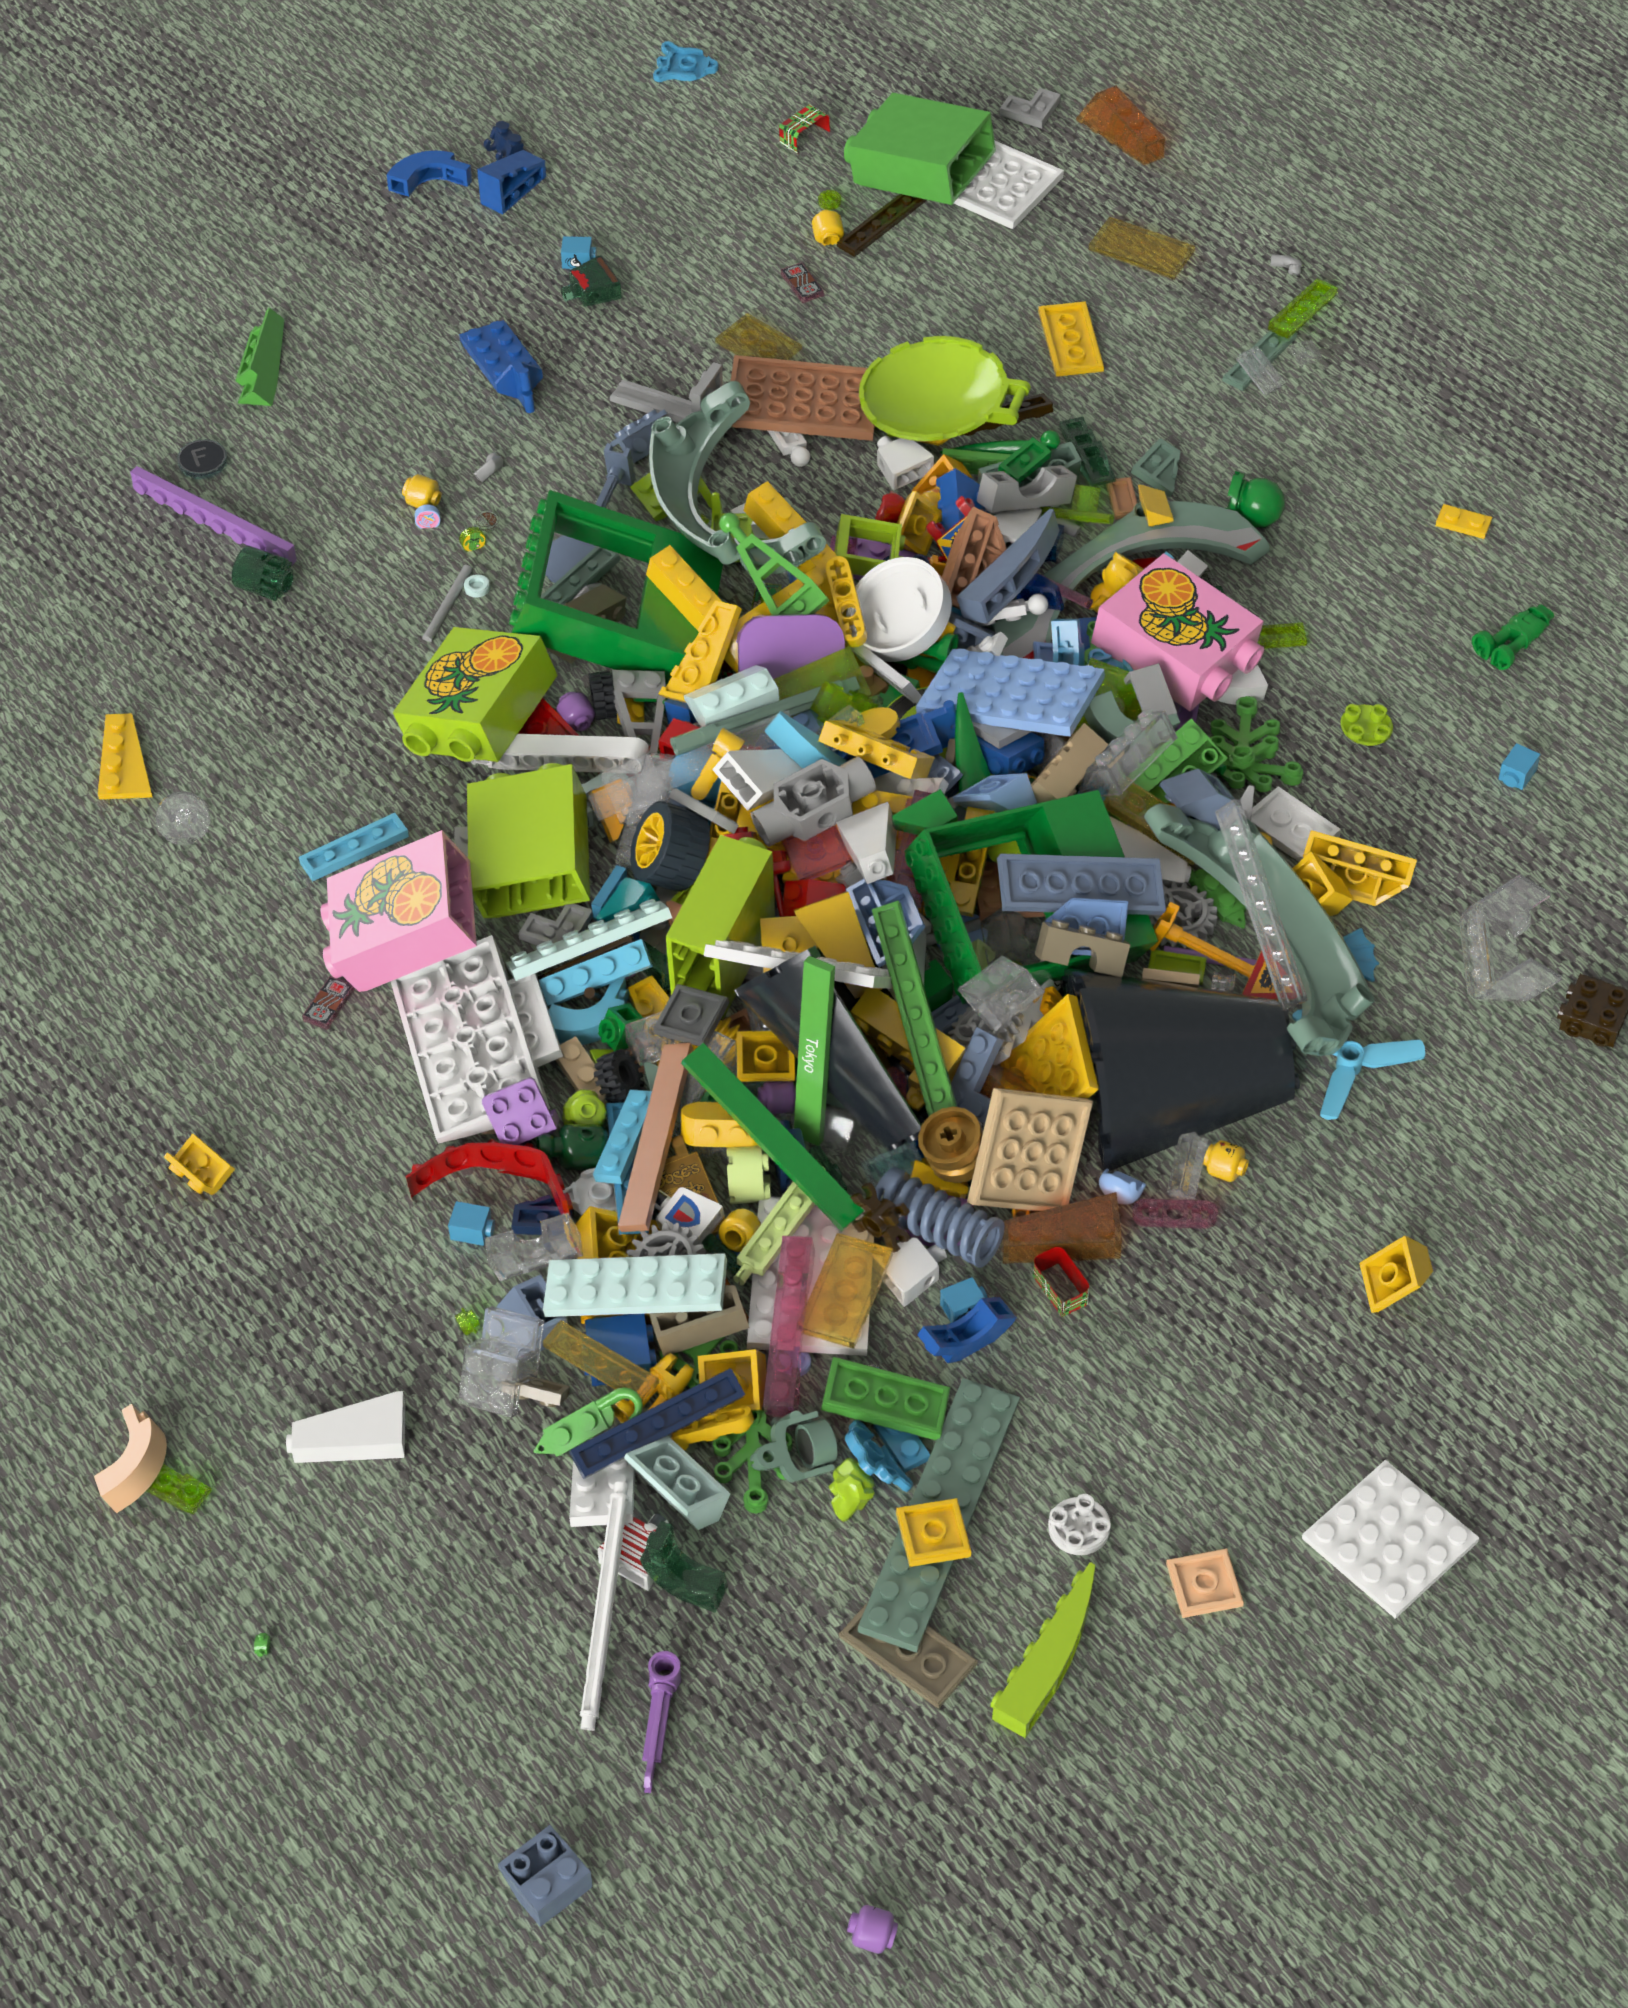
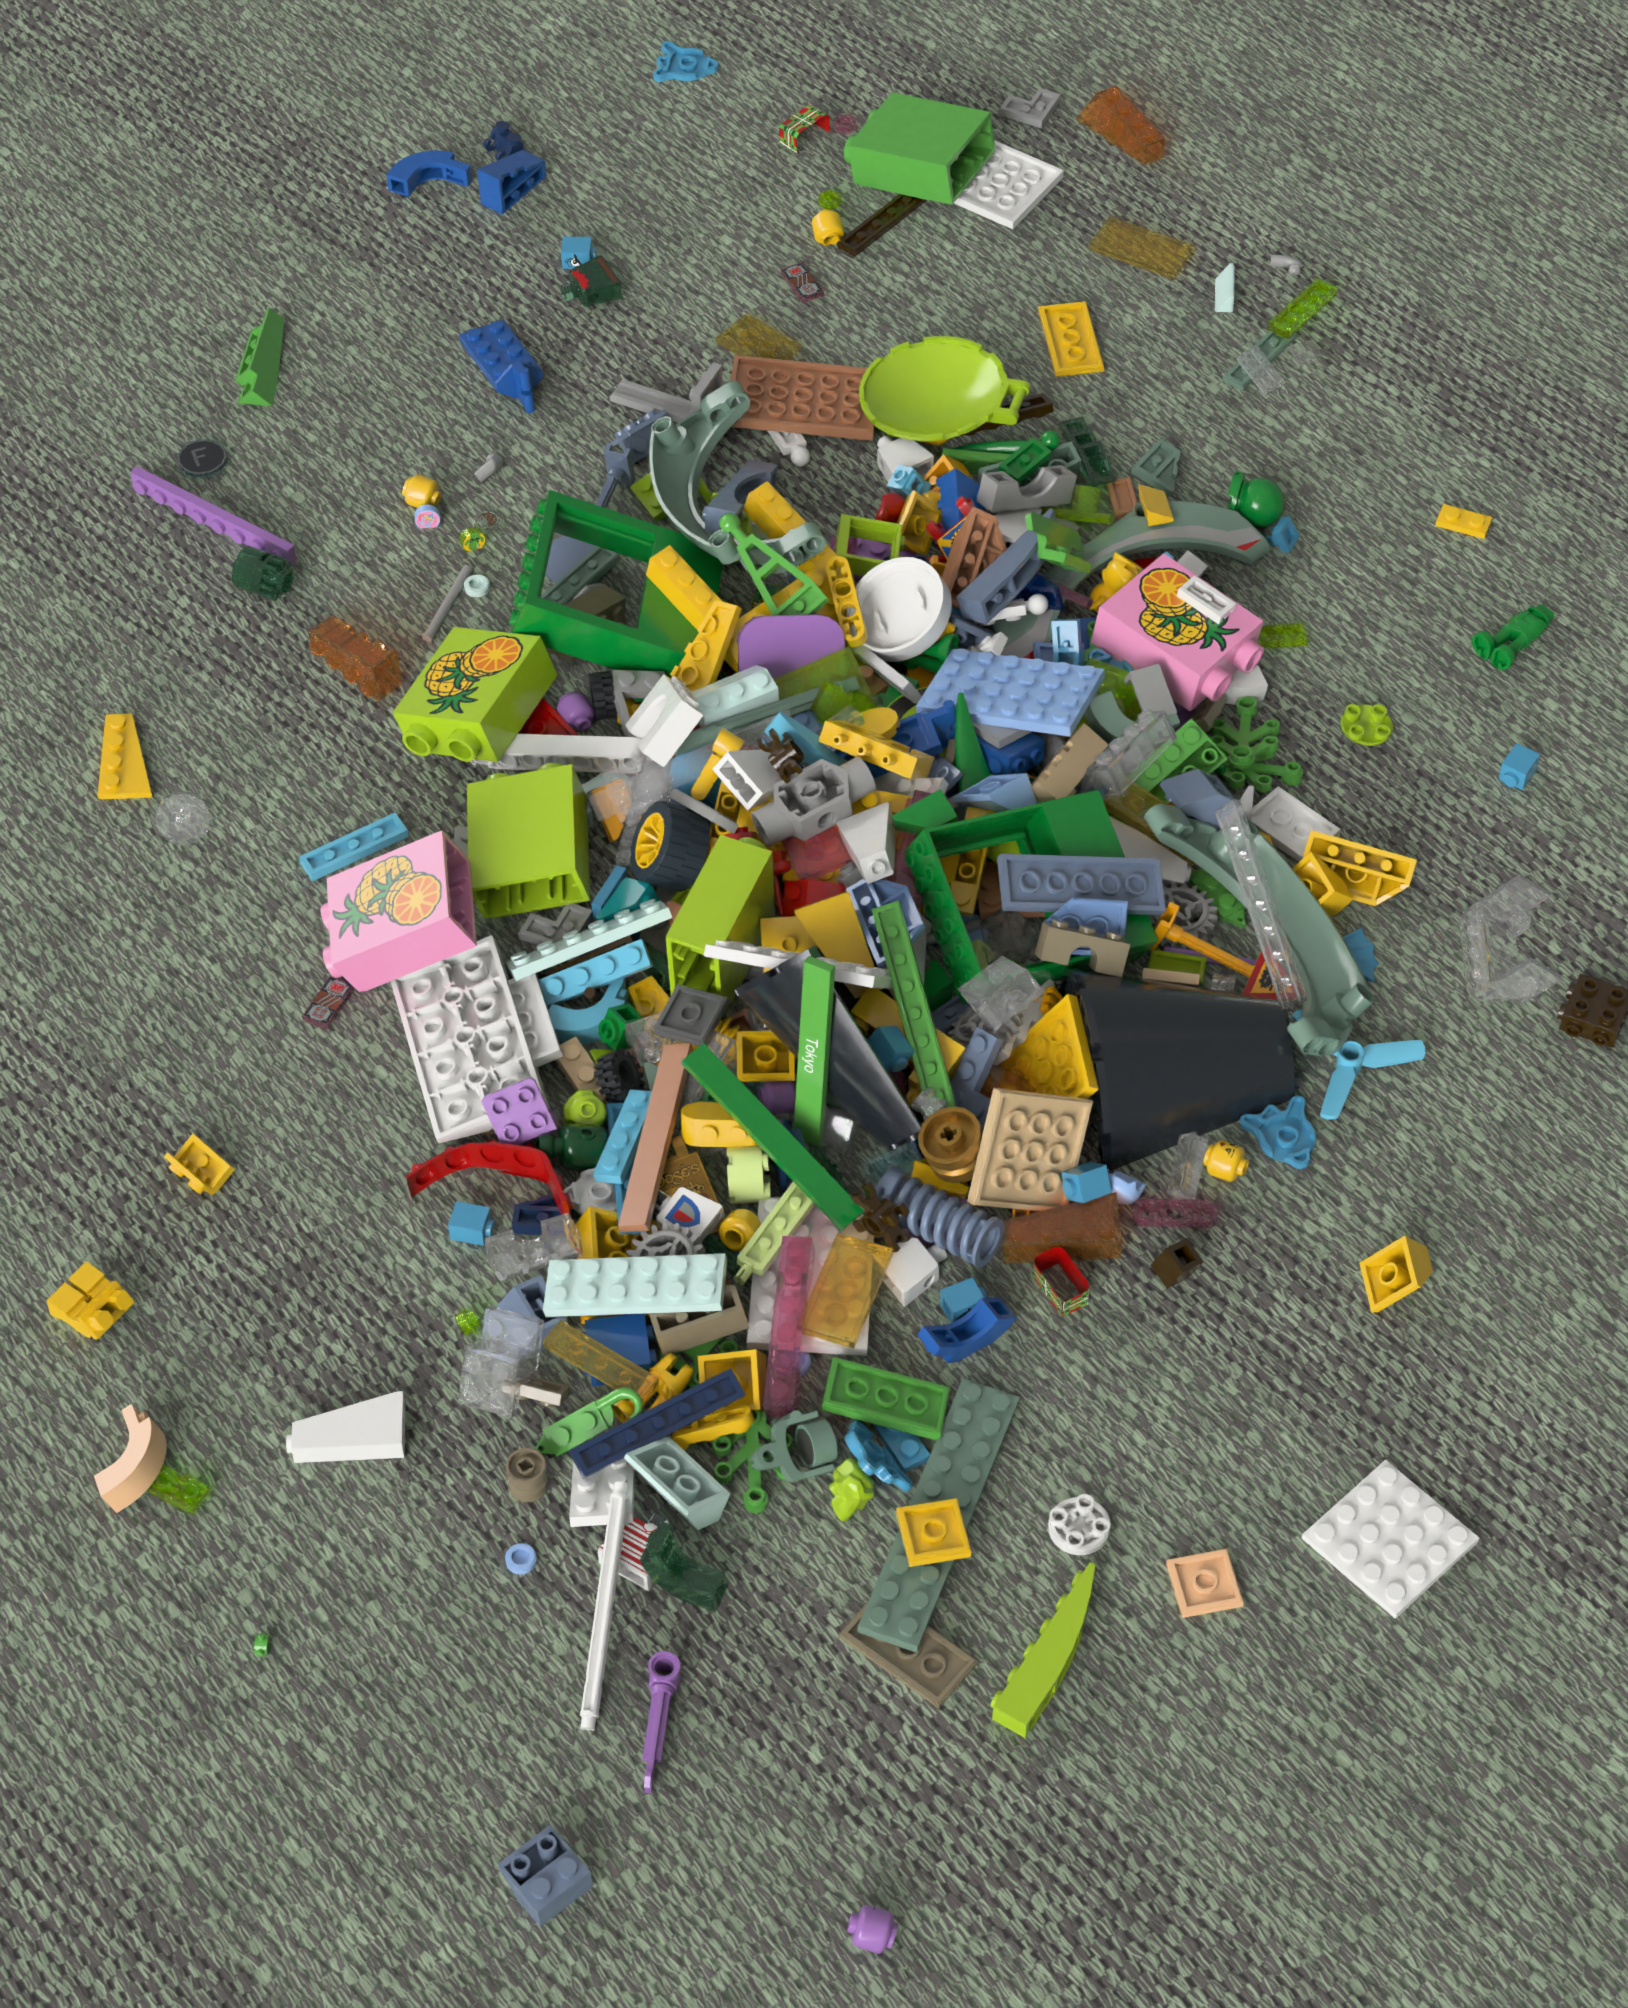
none -> yellow hips [47,1261,134,1339]
none -> clear orange wedge [308,615,402,702]
none -> light blue tile [505,1543,537,1574]
none -> dark tan wheel [506,1448,548,1502]
none -> white arch [625,674,703,767]
none -> sand blue arch [702,459,778,537]
none -> dark brown pin [757,728,810,784]
none -> clear pink tile [833,115,856,134]
none -> dark azure brick [867,1026,915,1072]
none -> medium azure window [886,465,932,501]
none -> clear wheel [911,1087,948,1121]
none -> bright green plate [1025,512,1092,574]
none -> dark azure brick [1061,1162,1112,1203]
none -> dark brown brick [1151,1238,1203,1289]
none -> white tile [1177,575,1236,624]
none -> dark tan plate [1188,695,1227,733]
none -> light aqua slope [1215,263,1234,312]
none -> dark azure tile [1239,1096,1316,1169]
none -> dark azure tile [1266,516,1300,553]

